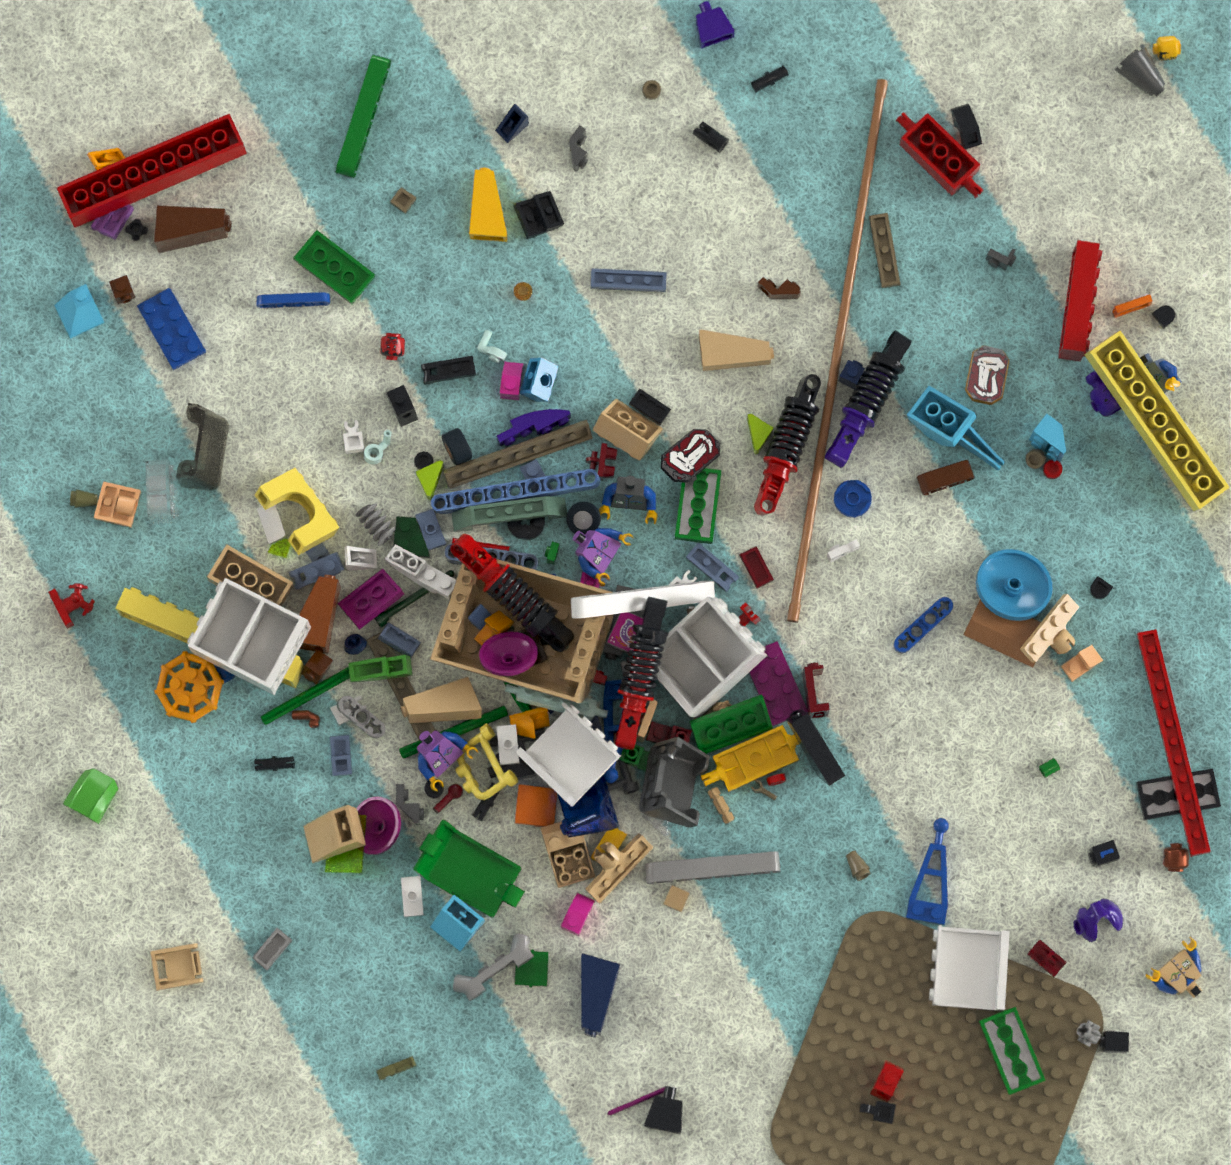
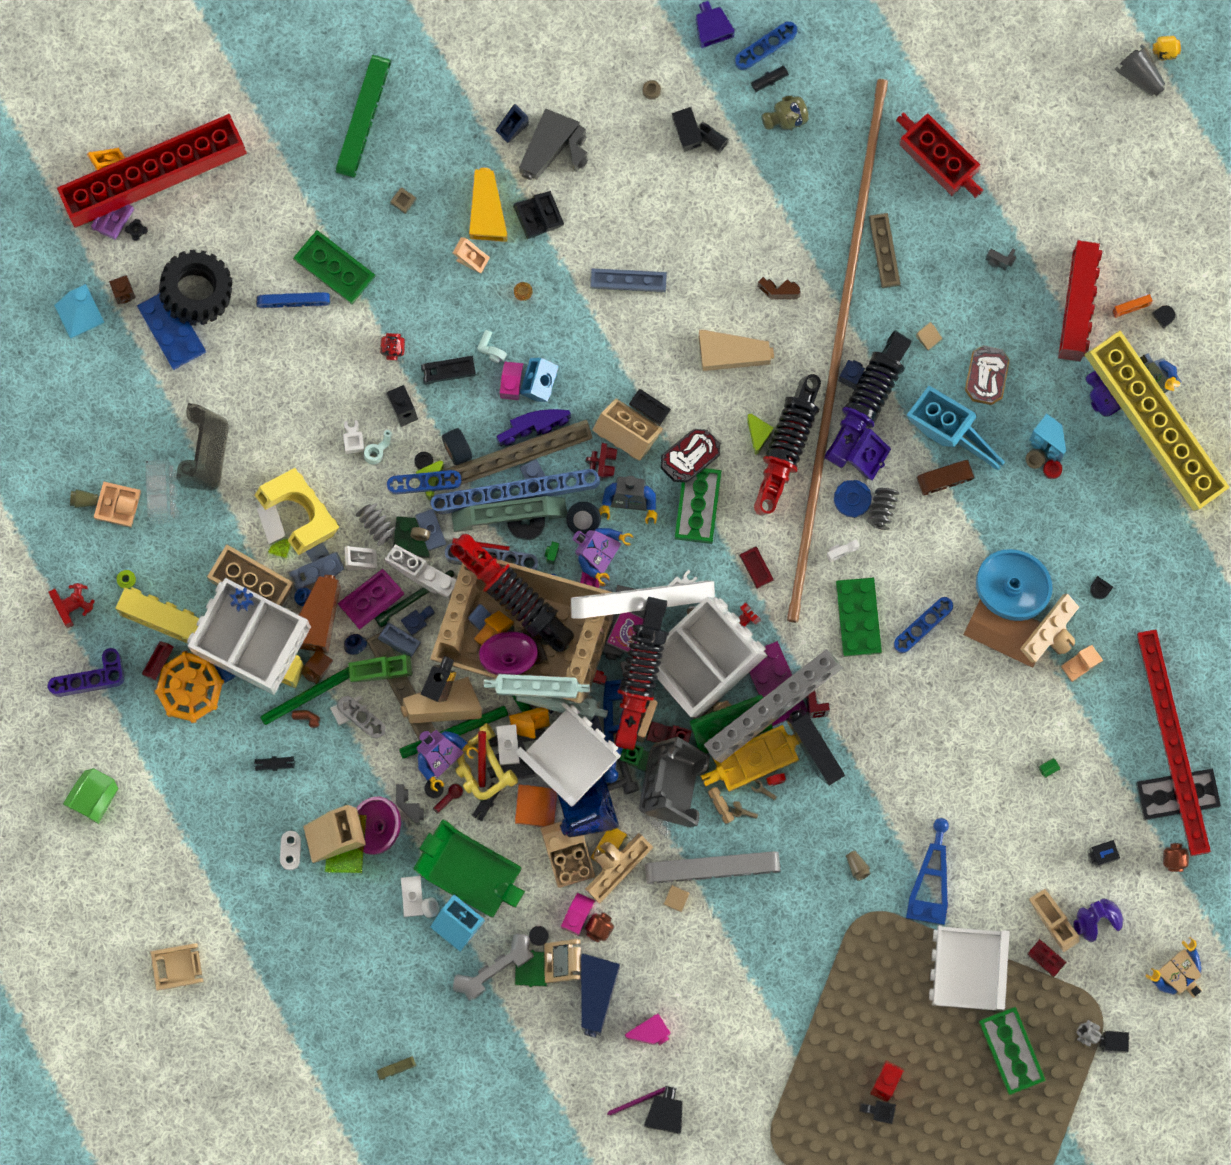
reddish brown slope [154,205,232,253] -> none
light grey plate [252,928,293,971] -> none
sand blue slope [330,735,352,776] -> none
sand blue plate [686,543,739,592] -> none
black slope [951,104,982,150] -> none
none -> dark purple beam [47,648,124,697]
none -> lime plate [116,570,136,589]
none -> dark red tile [142,641,174,680]
none -> black tyre [159,250,233,326]
none -> blue gear [230,587,254,612]
none -> white plate [280,831,301,870]
none -> blue plate [294,588,311,607]
none -> blue beam [387,470,462,495]
none -> dark blue plate [401,606,435,636]
none -> dark tan tile [410,527,431,541]
none -> black torso [420,656,456,702]
none -> white tile [422,897,439,918]
none -> light nougat slope [453,237,490,273]
none -> red bar [478,731,486,788]
none -> light aqua plate [484,674,590,698]
none -> dark grey slope [519,108,580,180]
none -> black tile [529,926,549,946]
none -> tan container [544,939,581,983]
none -> copper head [585,912,614,943]
none -> dark pink slope [625,1013,671,1046]
none -> black hinge [672,107,703,152]
none -> light grey brick [704,649,843,763]
none -> dark tan hand [730,801,758,819]
none -> blue beam [735,21,797,70]
none -> olive piece [761,95,809,131]
none -> green plate [836,577,882,657]
none -> dark purple plate [847,428,891,481]
none -> dark grey piece [867,488,900,530]
none -> tan slope [916,322,943,350]
none -> tan slope [1029,889,1080,952]

